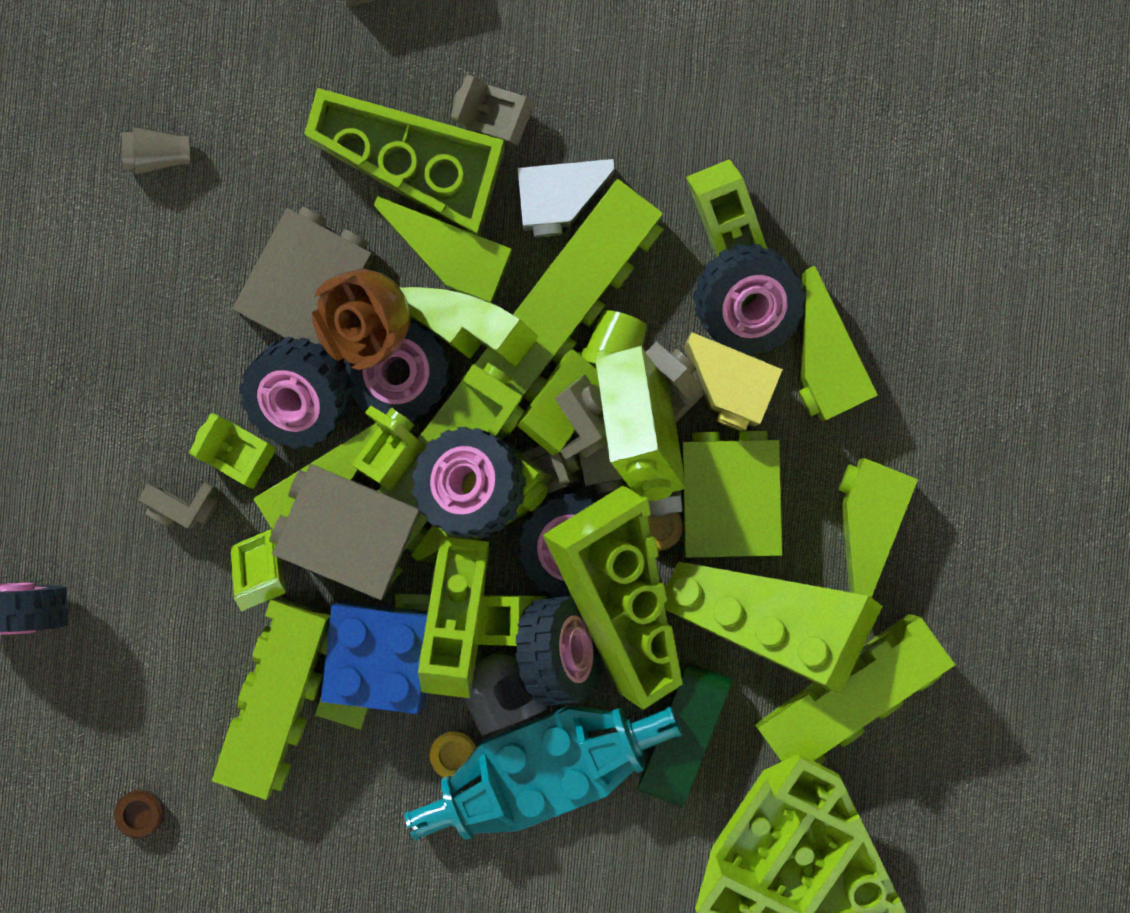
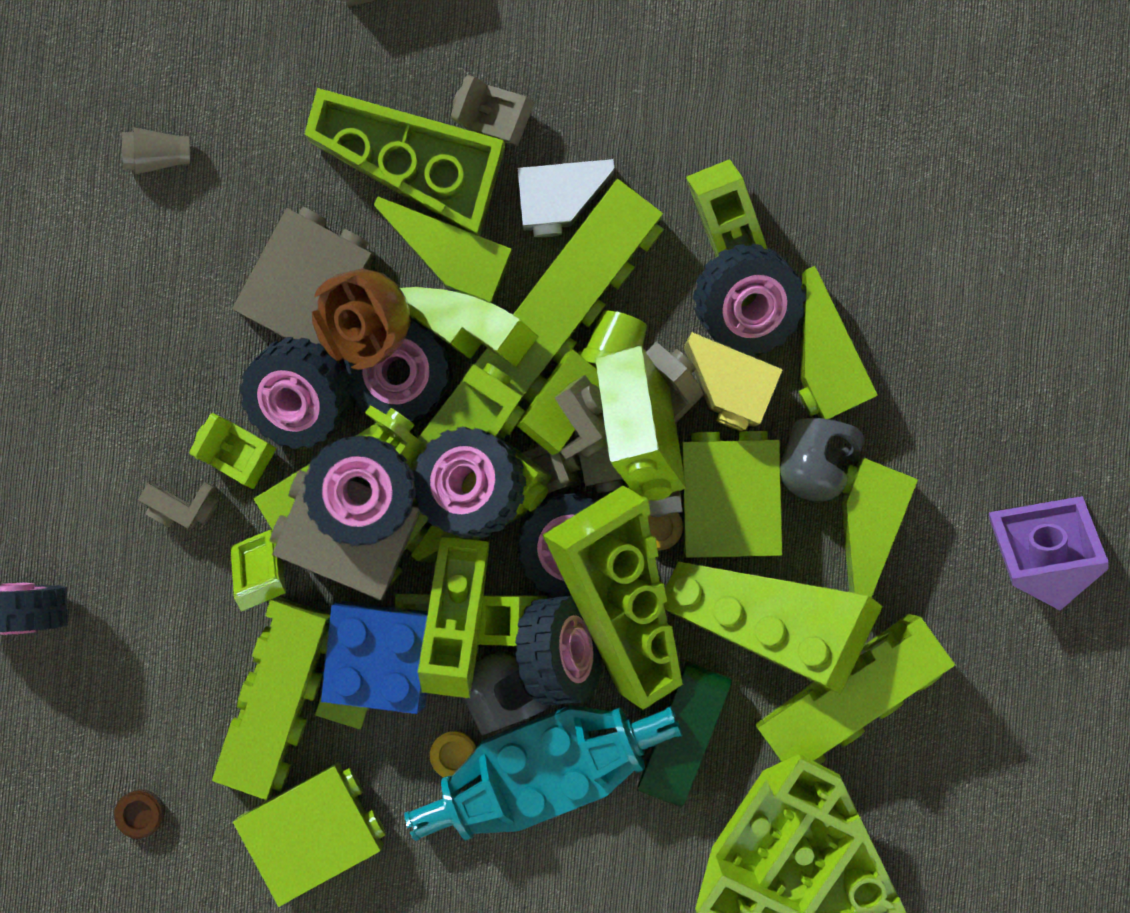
none -> lime brick [233,762,386,907]
none -> black wheel [303,436,416,546]
none -> dark grey helmet [780,418,865,502]
none -> medium lavender slope [989,496,1109,610]

